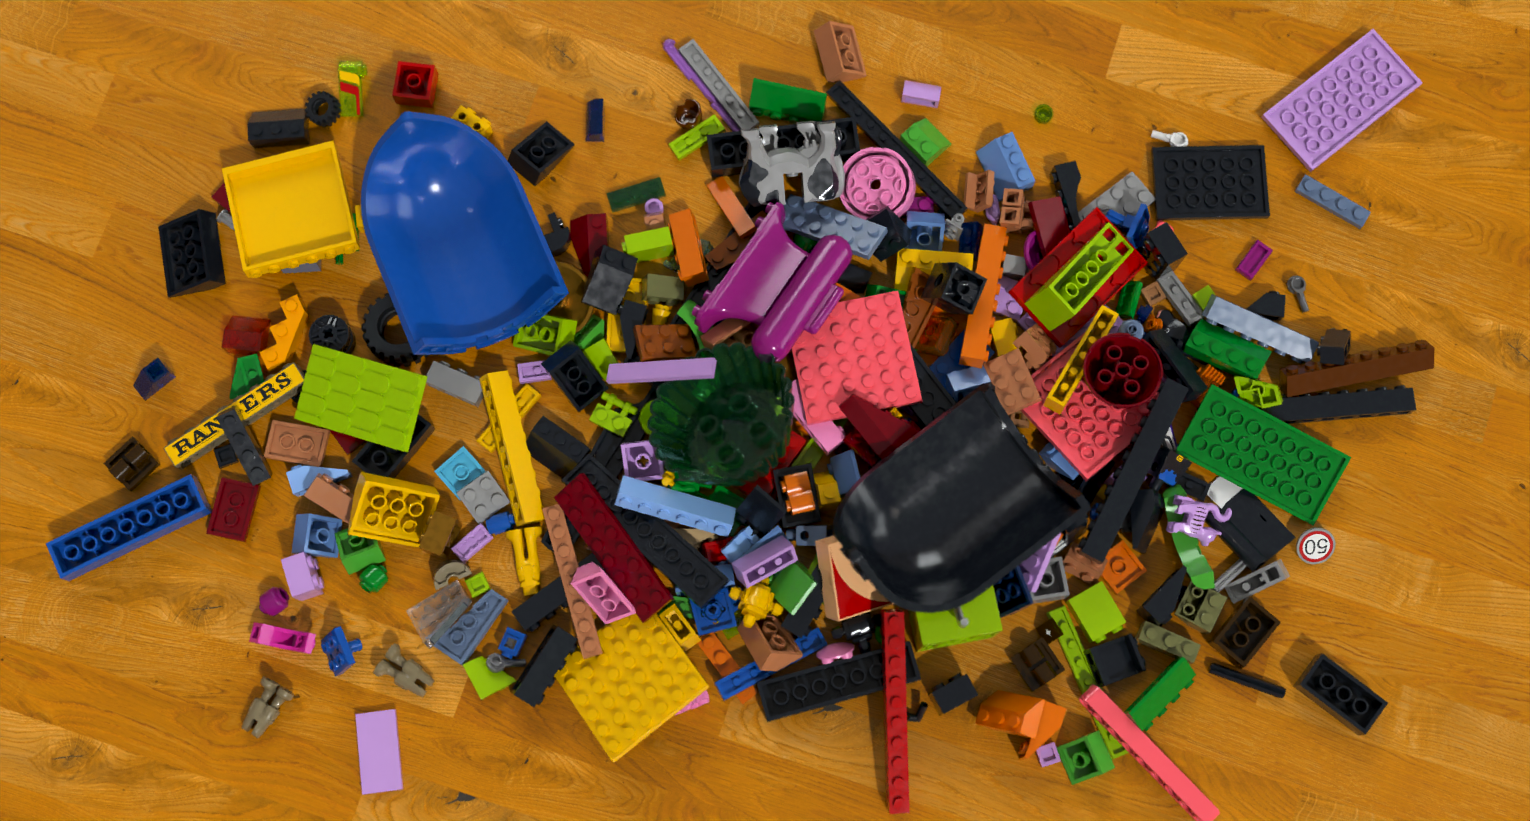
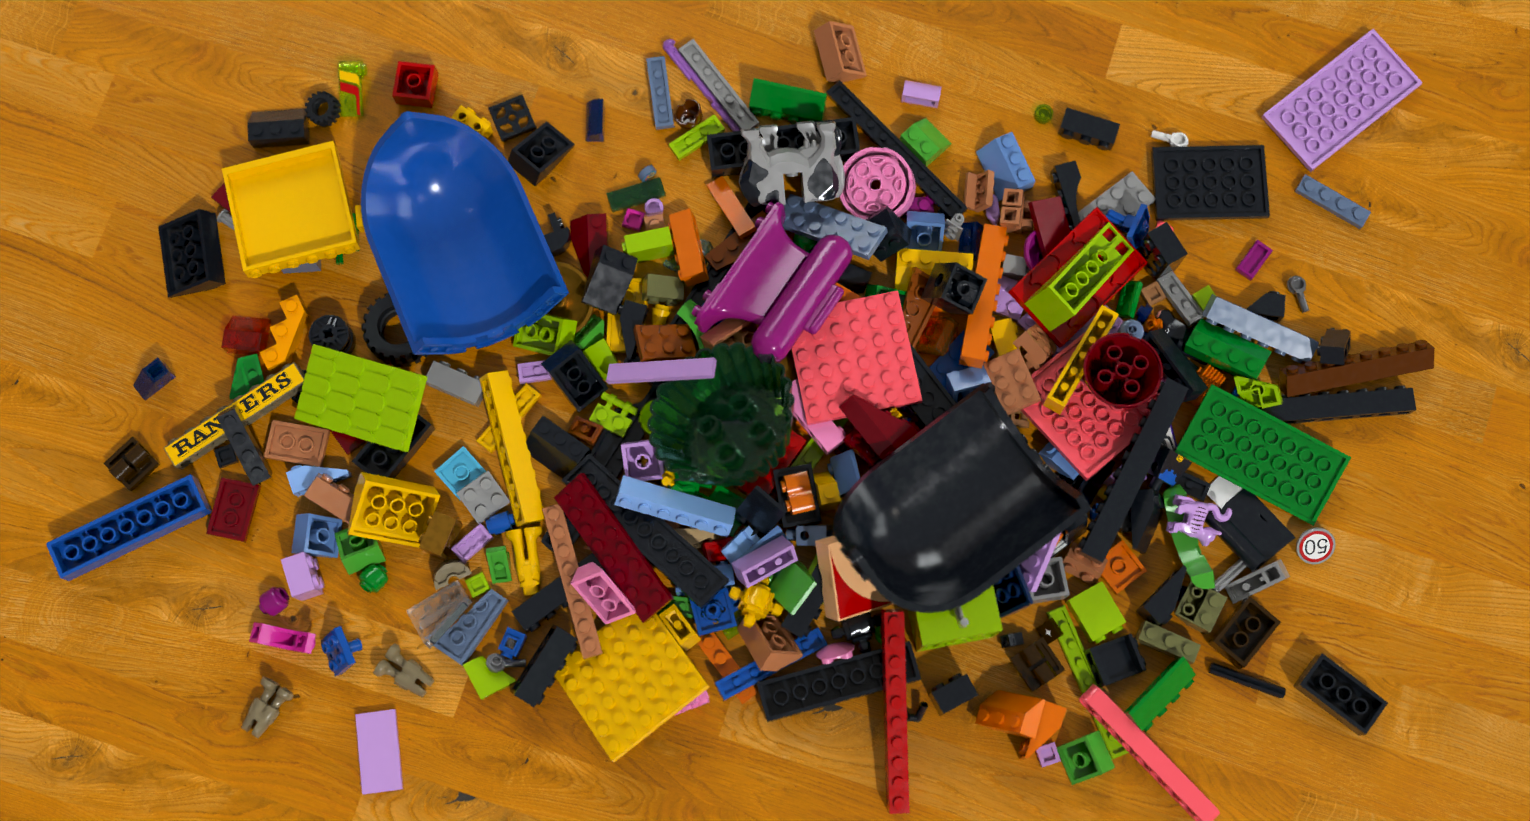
none -> bright green slope [486,546,512,583]
none -> black piece [488,94,537,142]
none -> dark orange slope [567,416,603,447]
none -> dark pink tile [622,208,645,232]
none -> sand blue tile [638,165,657,182]
none -> sand blue plate [646,56,674,130]
none -> black piece [999,632,1024,648]
none -> black brick [1058,108,1120,151]

